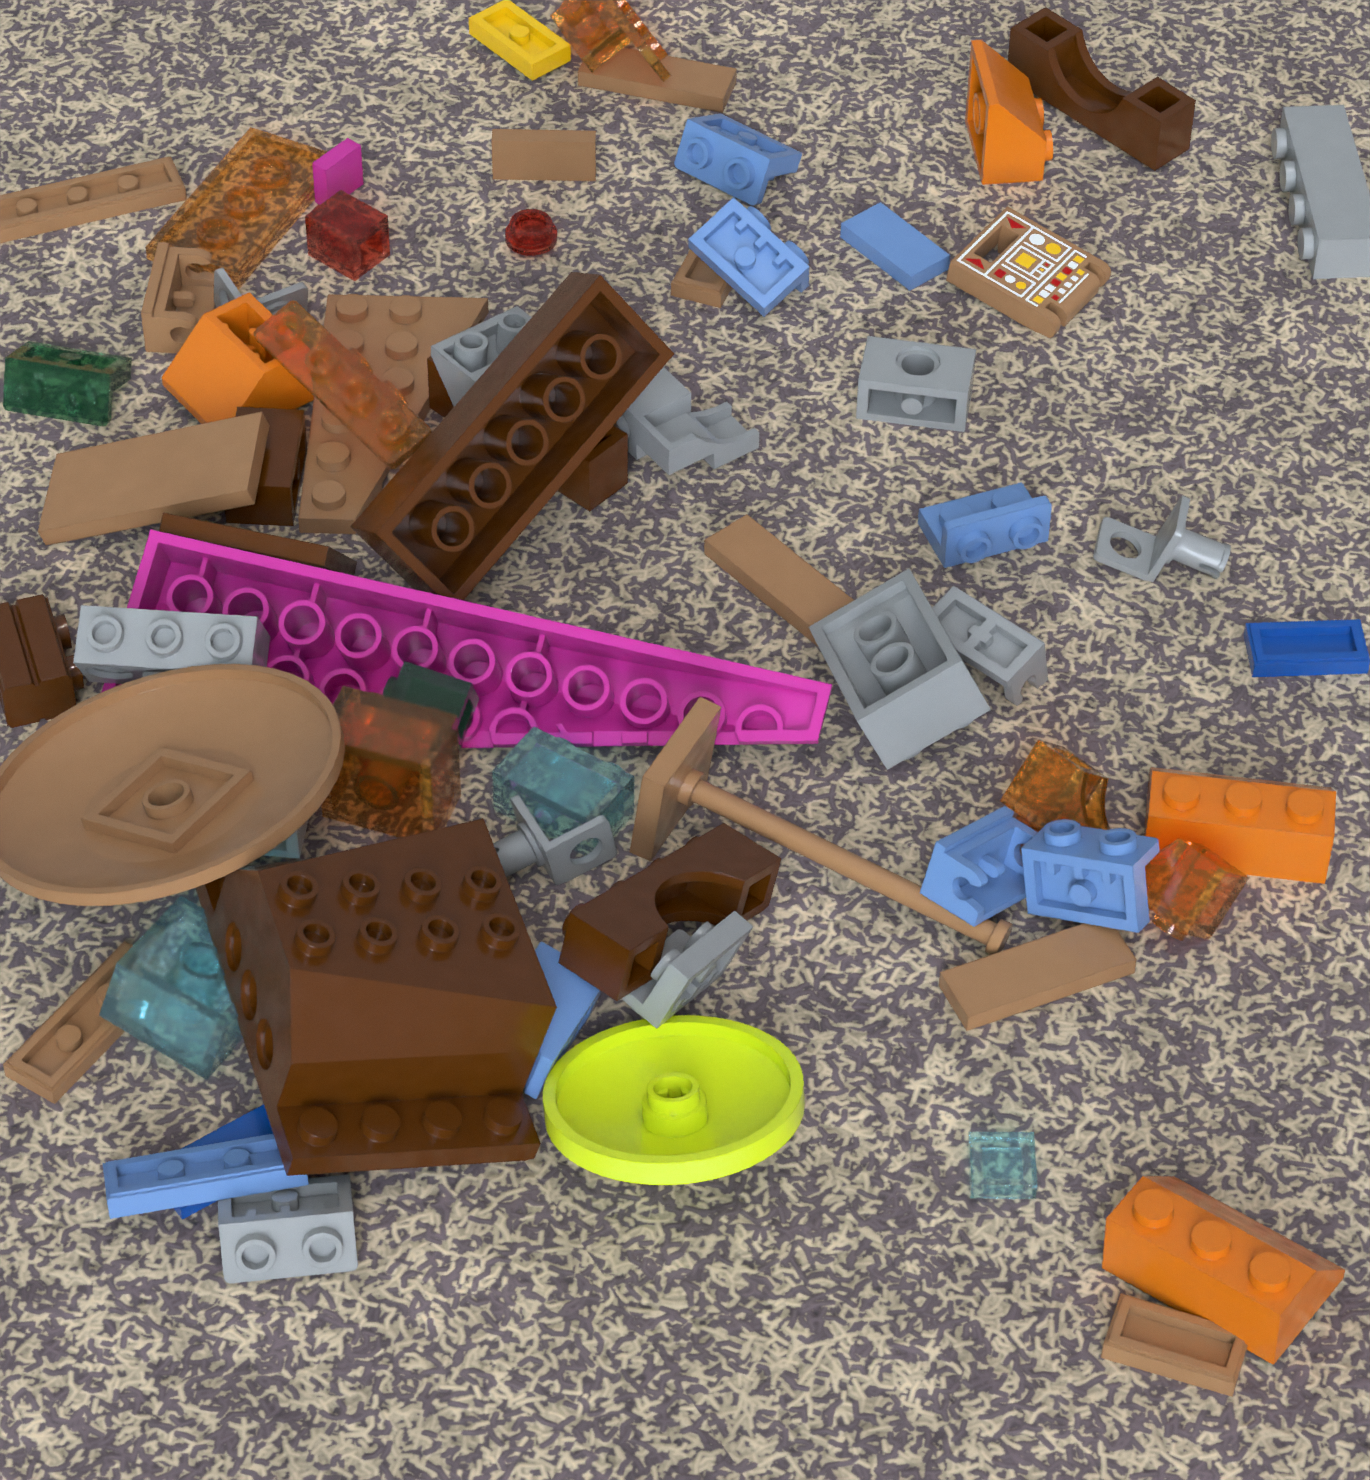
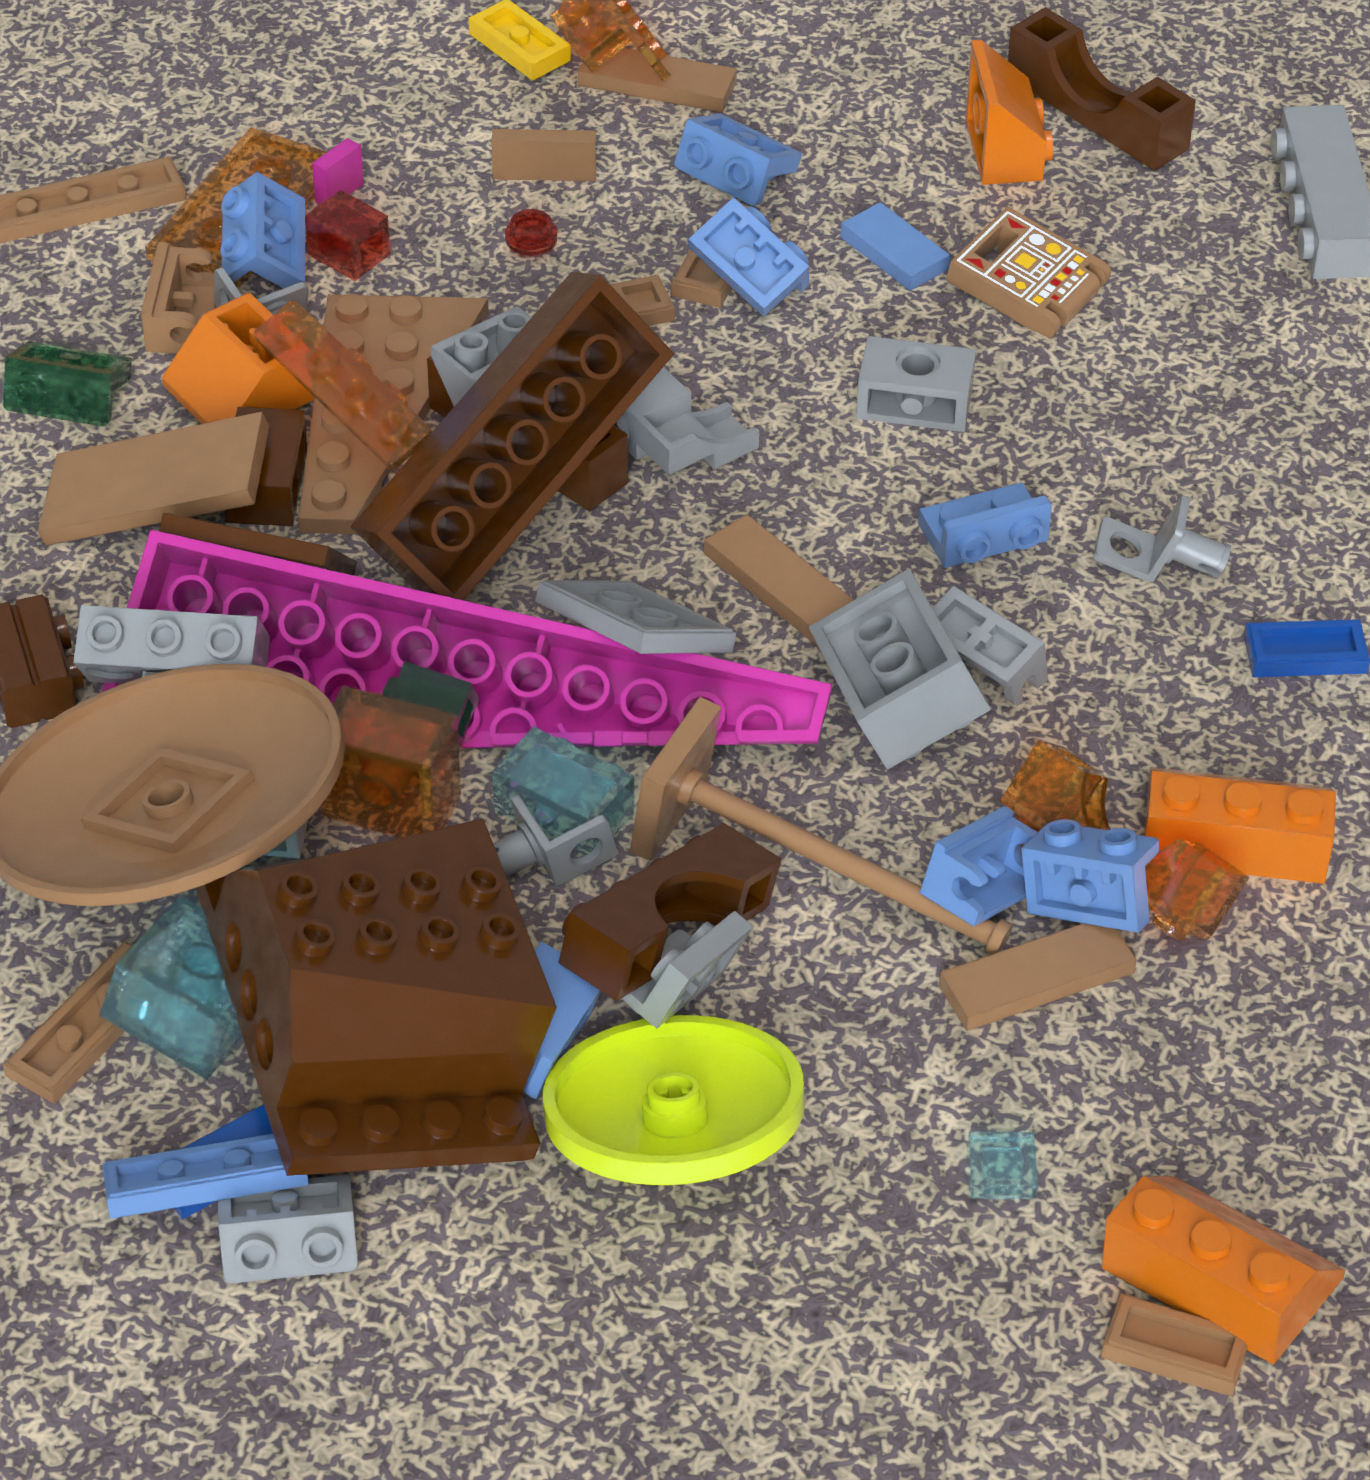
none -> medium blue bracket [220,172,305,288]
none -> light grey tile [535,580,736,654]
none -> medium nougat tile [610,275,675,326]

